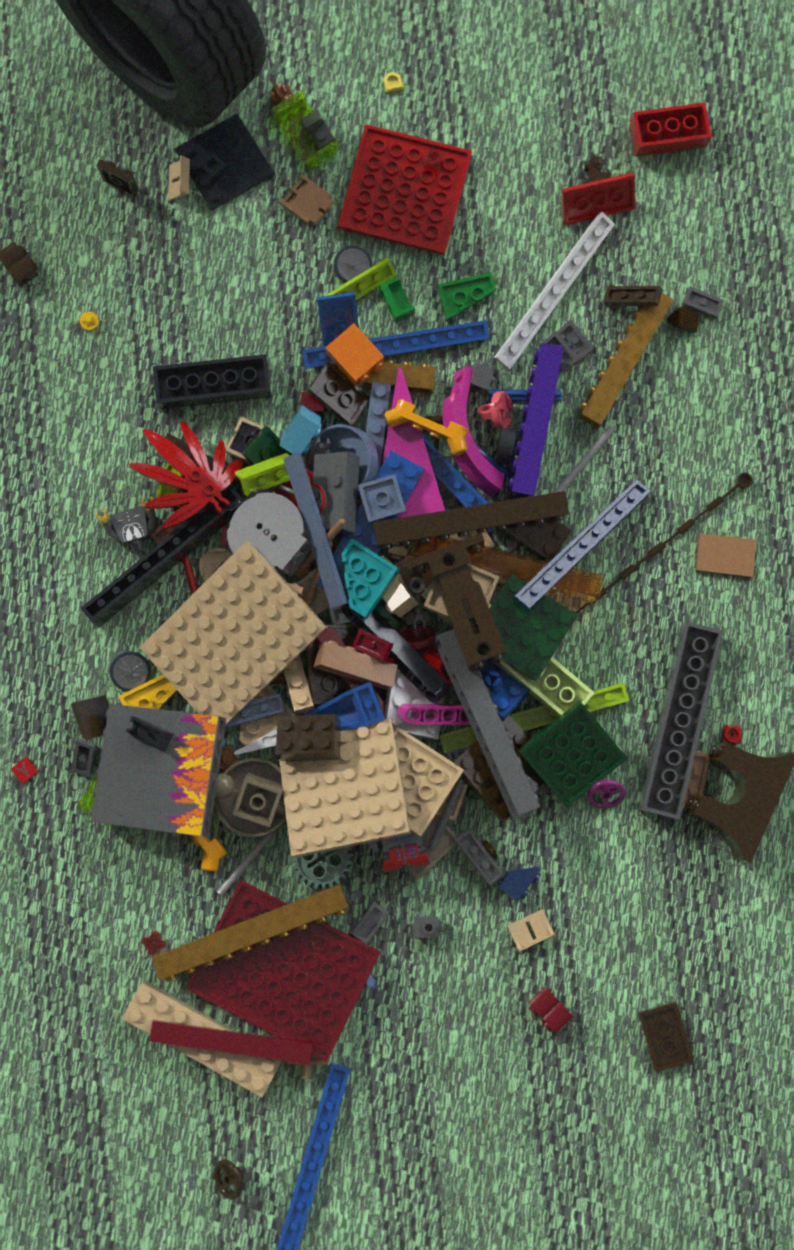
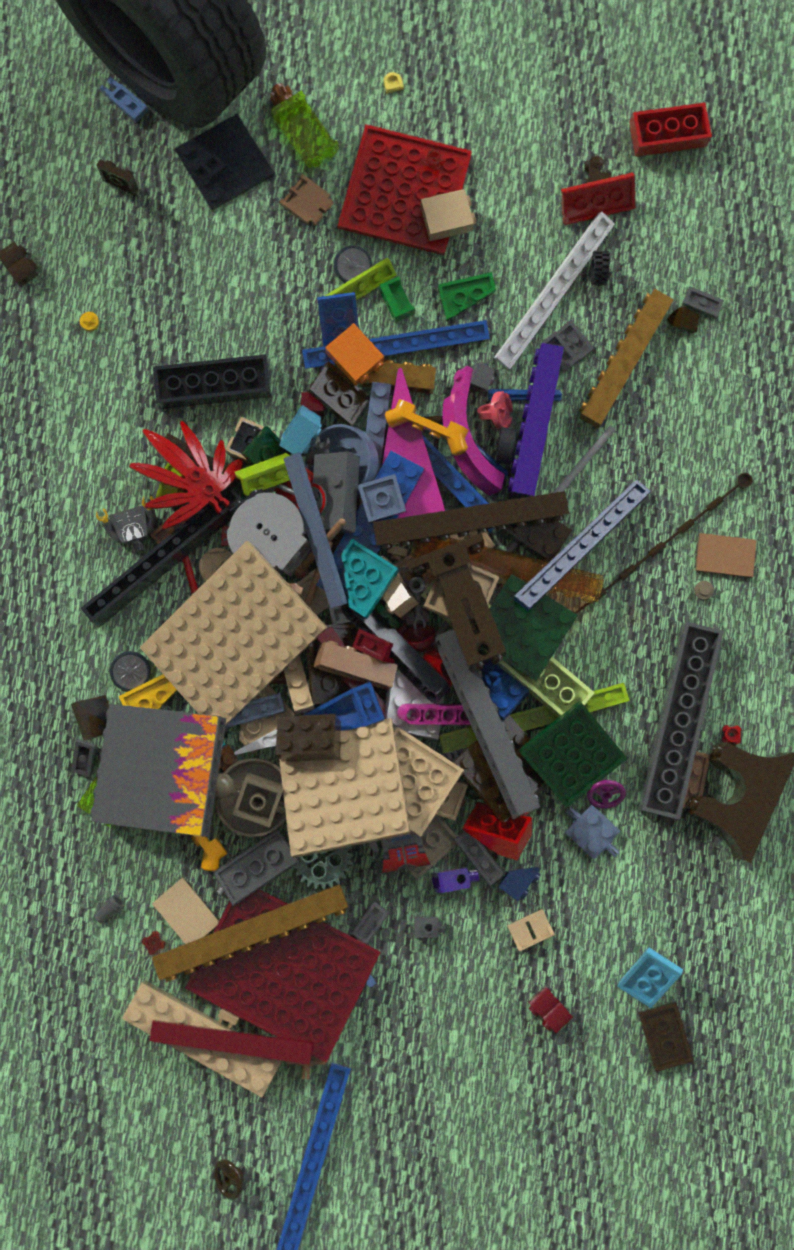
red tile [11,757,39,784] -> none
black hinge [126,716,173,752] -> none
tan piece [168,155,190,201] -> none
dark grey slope [302,109,336,150] -> none
dark grey bar [428,777,465,851] -> none
dark brown plate [603,286,662,306] -> none
none -> dark grey cone [94,895,124,924]
none -> medium blue hinge [100,77,149,123]
none -> tan tile [152,878,219,944]
none -> dark grey tile [213,829,300,906]
none -> tan tile [218,1008,240,1028]
none -> tan brick [420,189,476,241]
none -> dark purple torso [431,868,479,893]
none -> red slope [462,802,532,861]
none -> sand blue plate [565,804,620,859]
none -> black tyre [590,251,610,286]
none -> medium azure plate [617,948,683,1008]
none -> dark tan plate [694,581,714,600]

